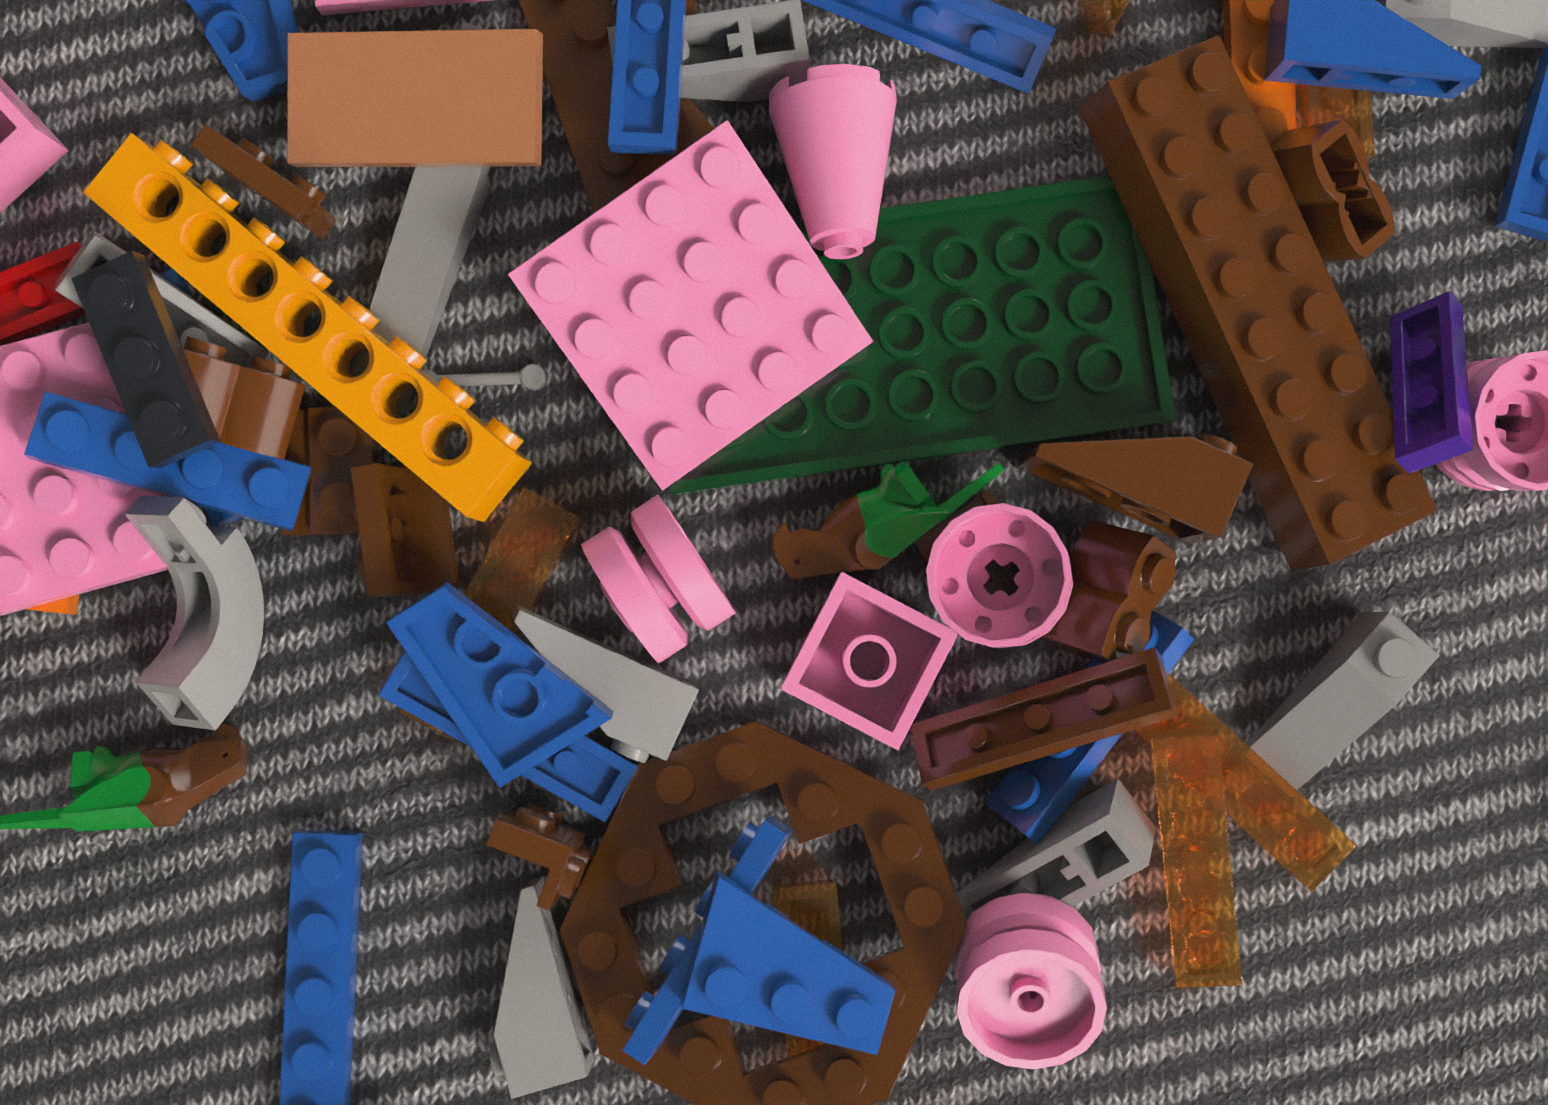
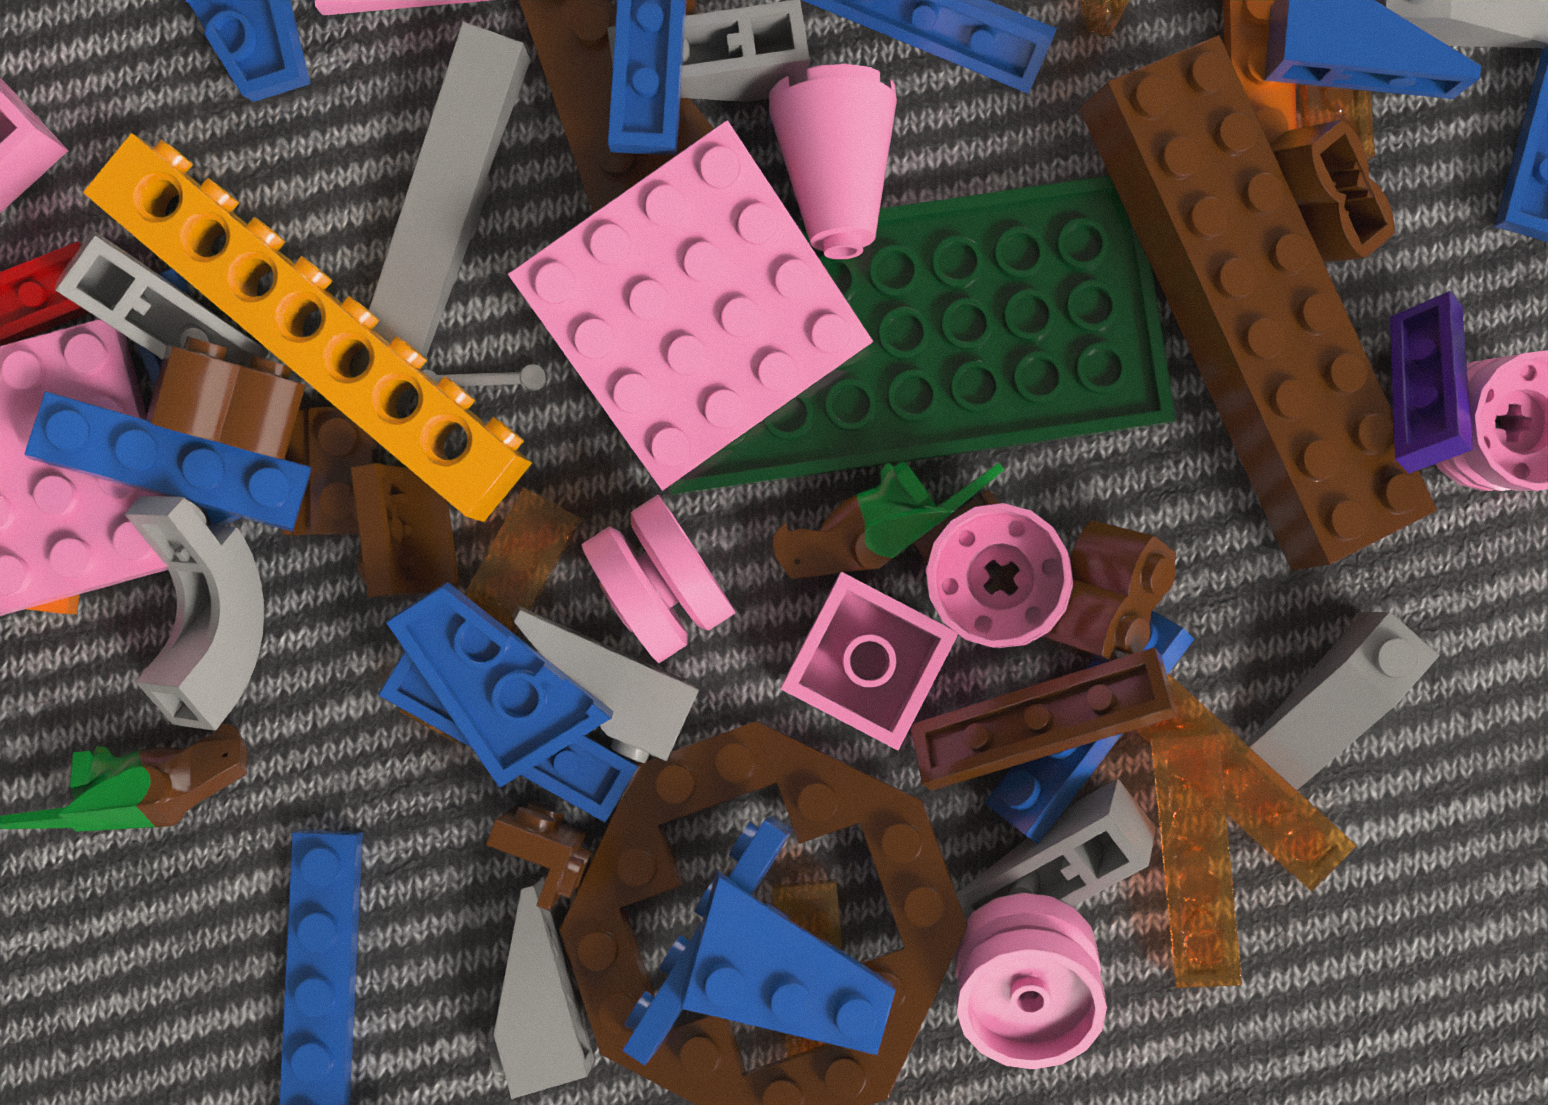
black plate [71,251,221,468] -> none
reddish brown plate [191,124,337,240] -> none
nougat tile [287,29,543,167] -> none
reddish brown slope [1016,433,1253,544] -> none

